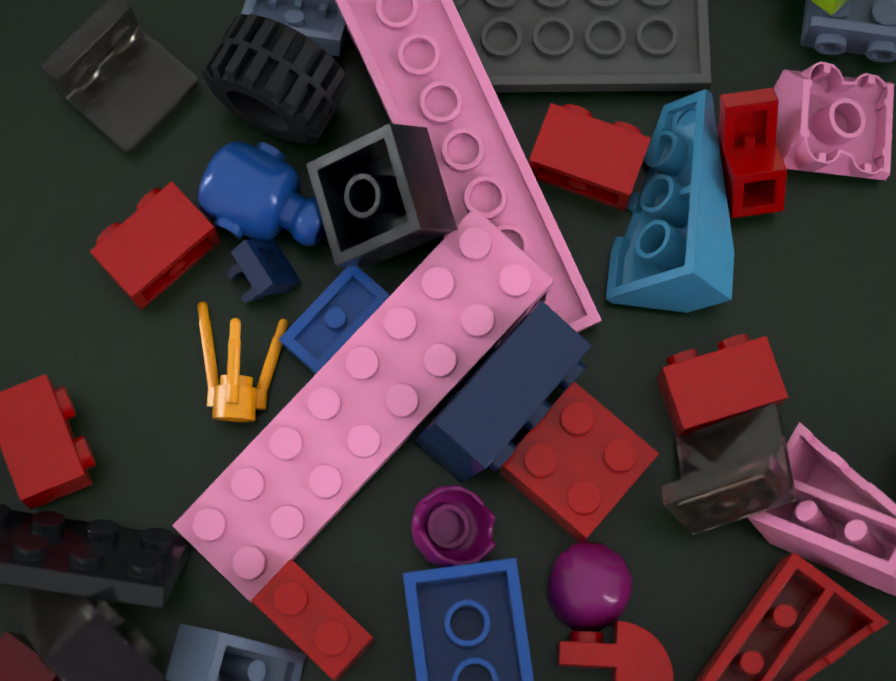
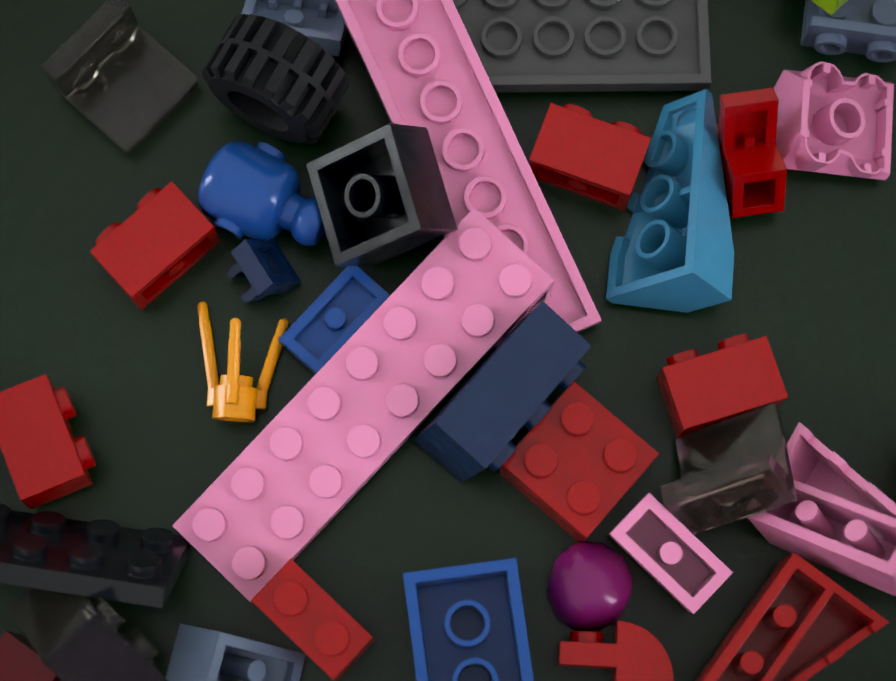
magenta hair [411,485,496,568] -> none
none -> bright pink brick [608,493,733,614]

